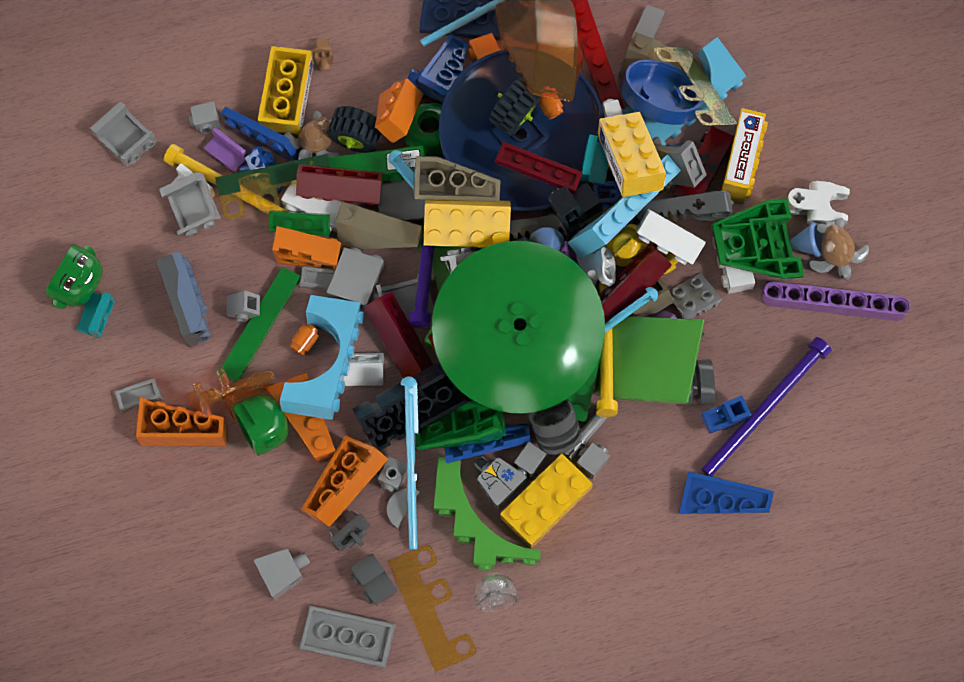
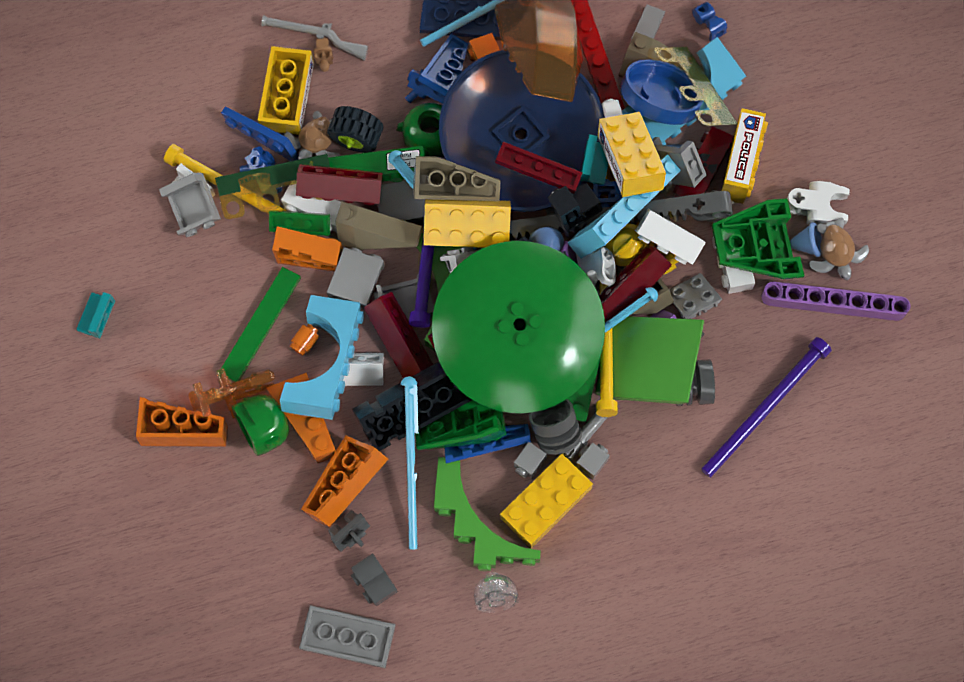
green piece [44,244,103,309] -> none
light grey panel [90,101,157,167] -> none
light grey tile [114,378,162,412] -> none
piece [156,251,211,347] -> none
light grey brick [188,102,221,133] -> none
medium lavender panel [204,127,247,173] -> none
light grey brick [227,290,260,322] -> none
light grey torso [254,549,310,600] -> none
light grey tile [299,266,335,291] -> none
orange wedge [375,78,423,143] -> none
light grey brick [378,456,407,493] -> none
light grey tile [387,489,420,529] -> none
clear yellow piece [388,545,476,672] -> none
light grey torso [474,456,527,510] -> none
black wheel [489,78,541,136] -> none
orange brick [538,87,564,120] -> none
blue wing [679,471,774,514] -> none
blue brick [700,396,752,434] -> none
none -> light grey piece [261,15,368,60]
none -> blue leg [692,2,727,42]

